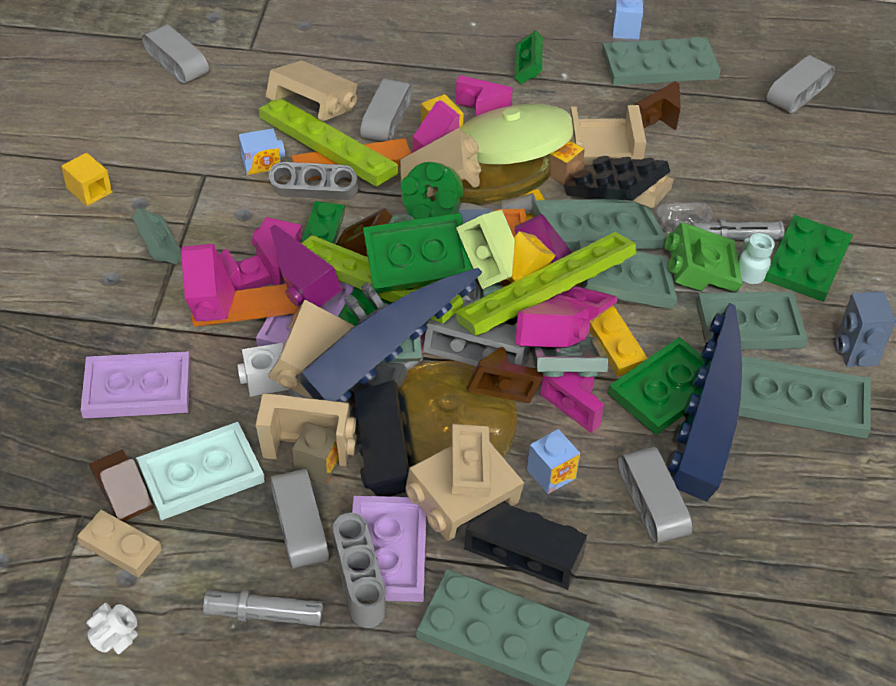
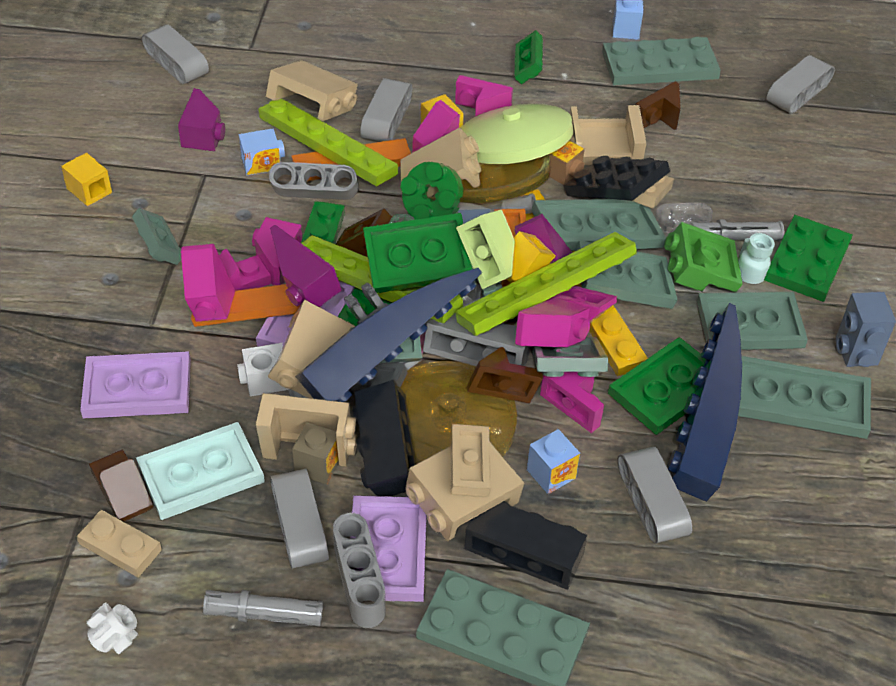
none -> magenta slope [178,88,225,151]

